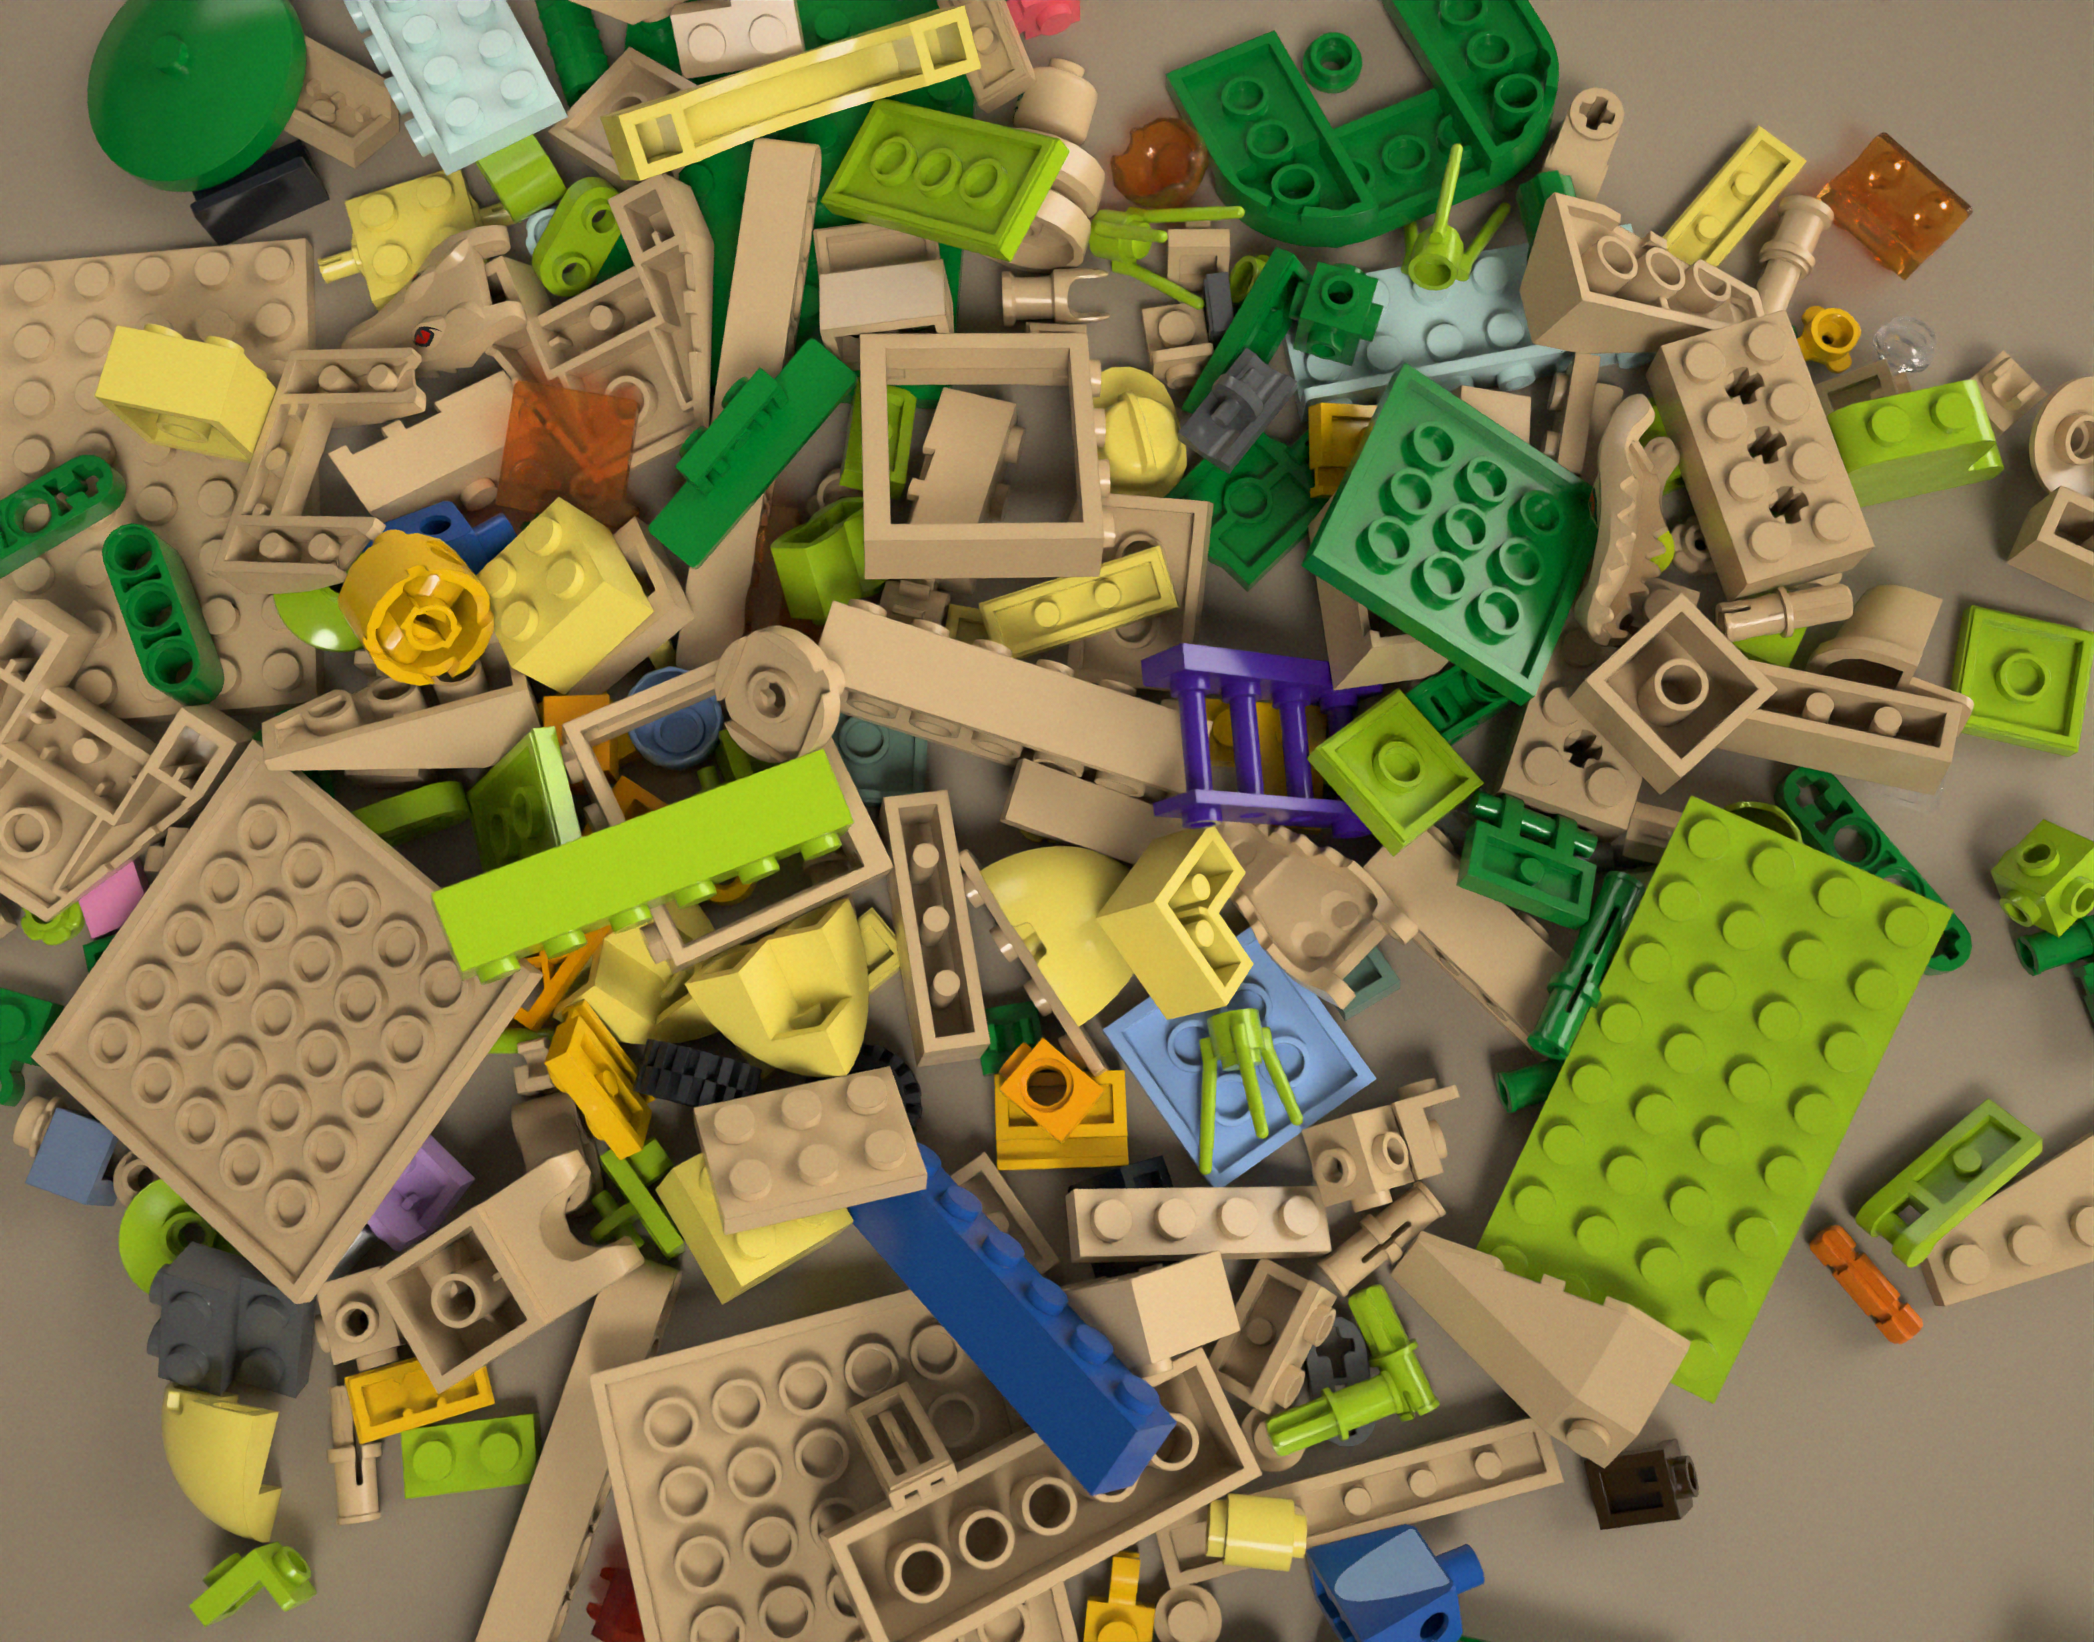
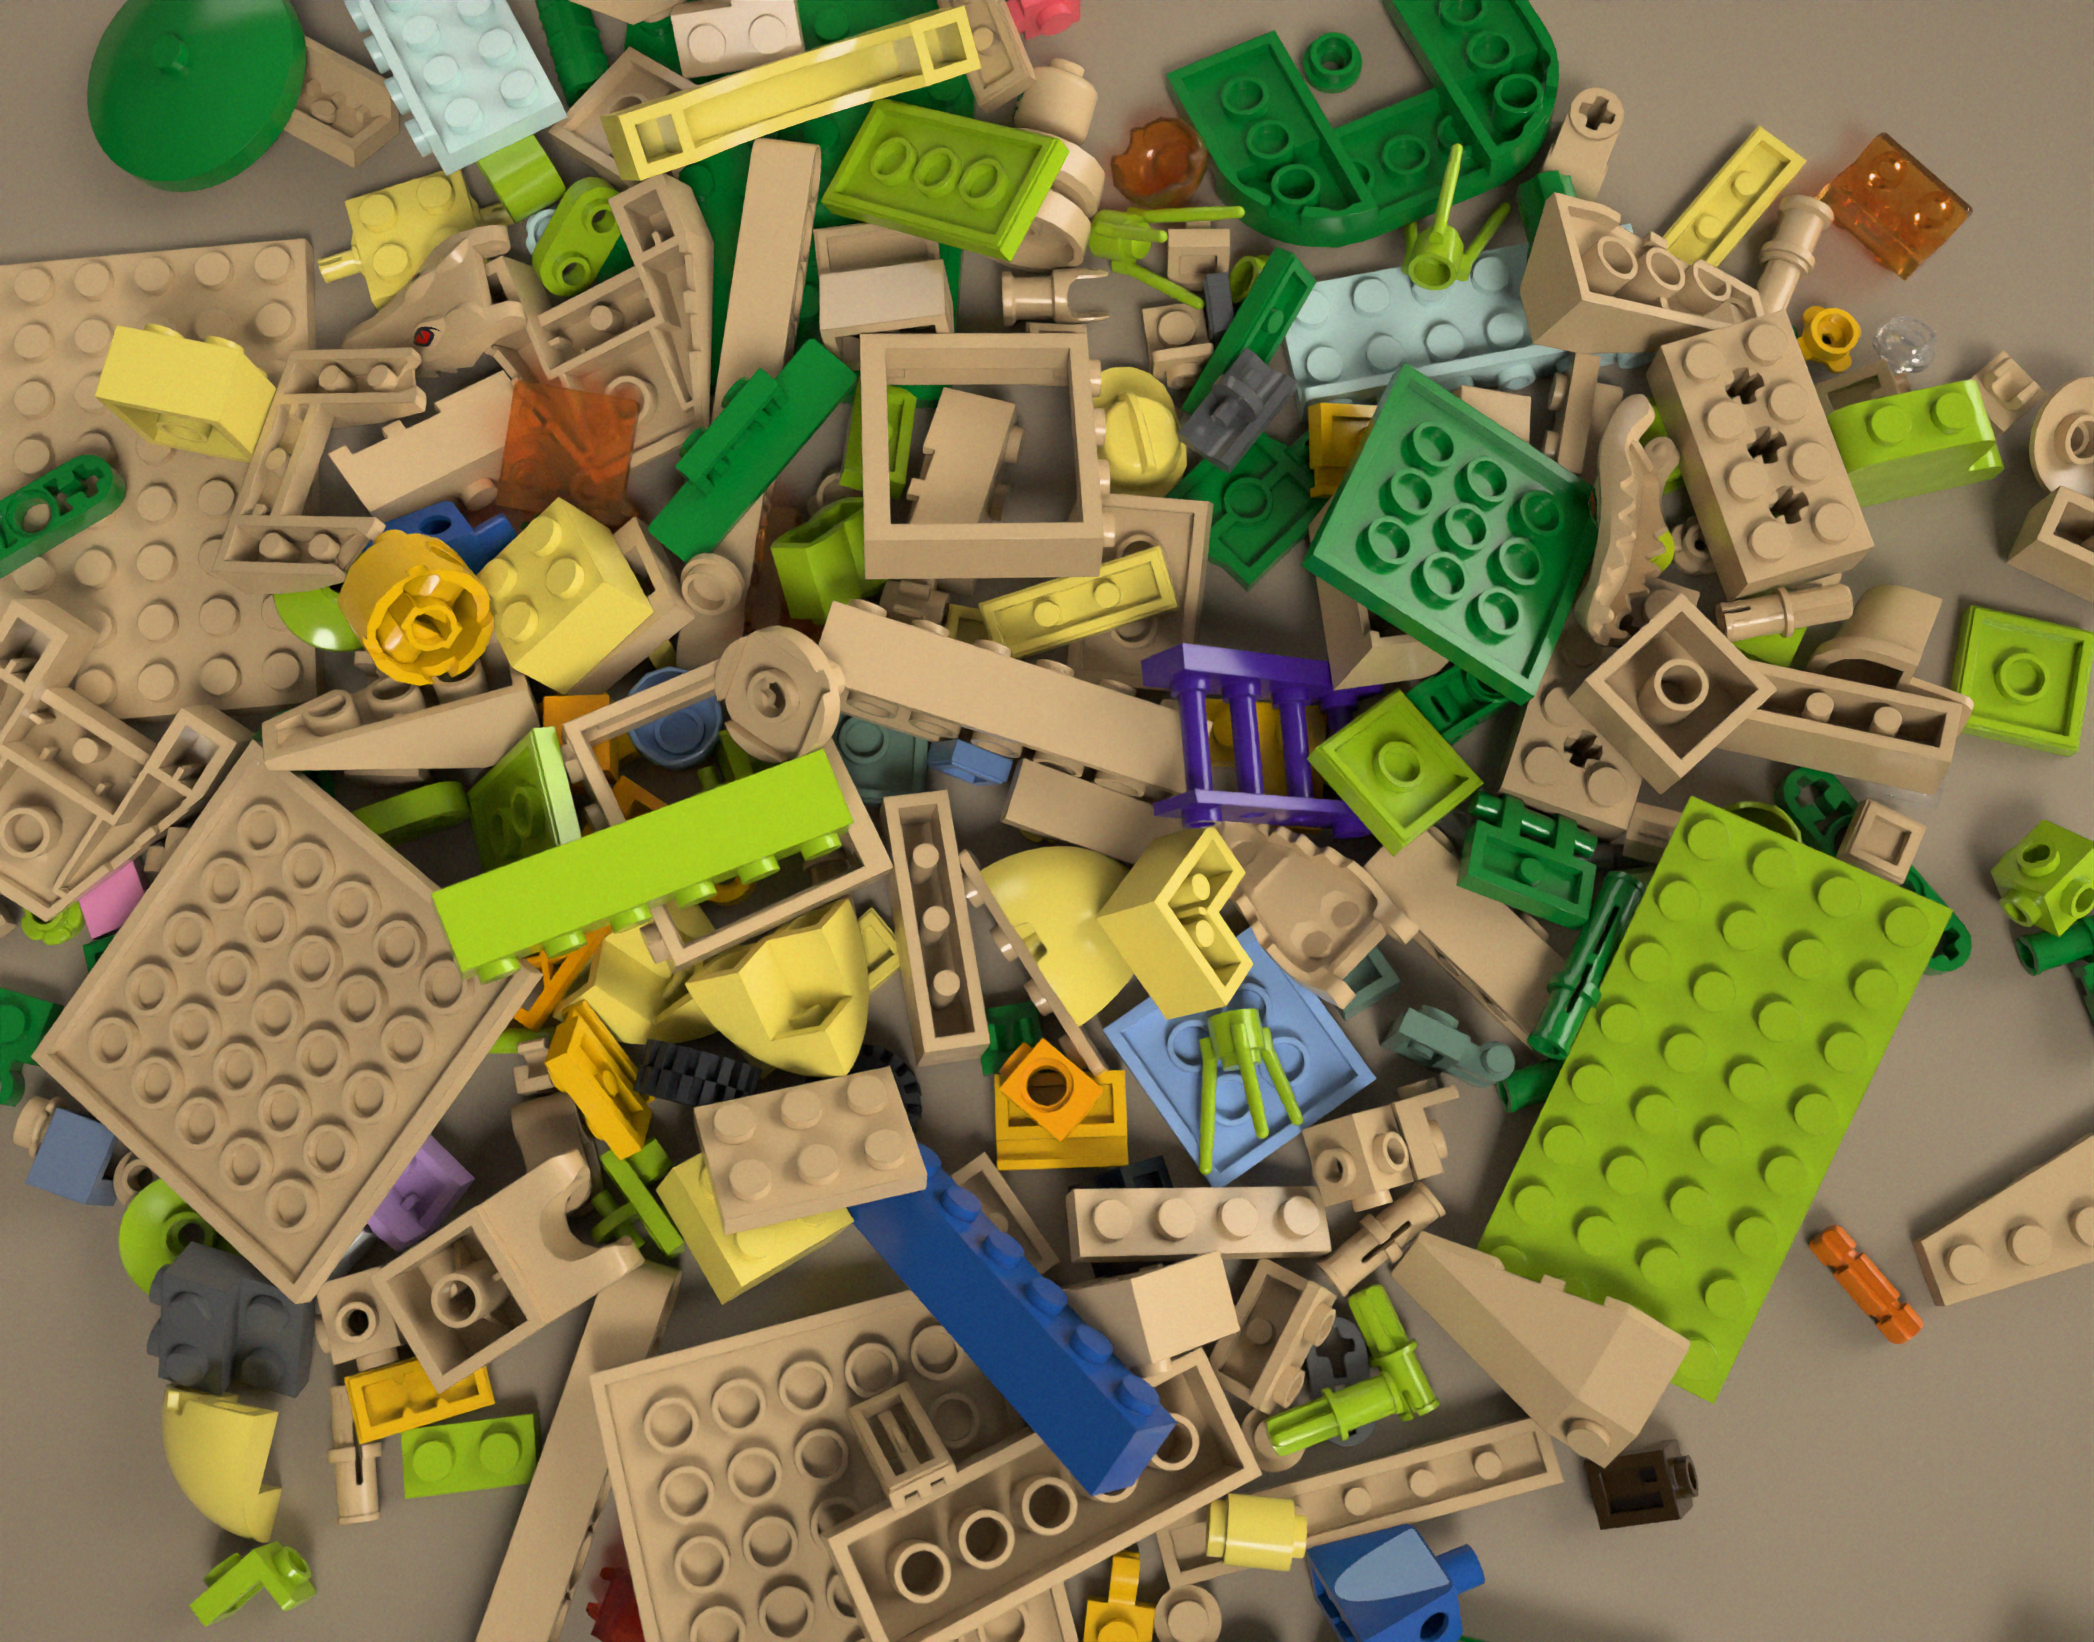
green beam [102,523,225,706] -> none
black panel [190,139,330,246] -> none
green brick [1288,261,1384,366] -> none
lime plate [1855,1098,2042,1268] -> none
none -> tan plate [681,553,745,616]
none -> medium blue tile [925,739,1013,787]
none -> sand green plate [1380,1005,1515,1088]
none -> tan tile [1835,798,1927,886]

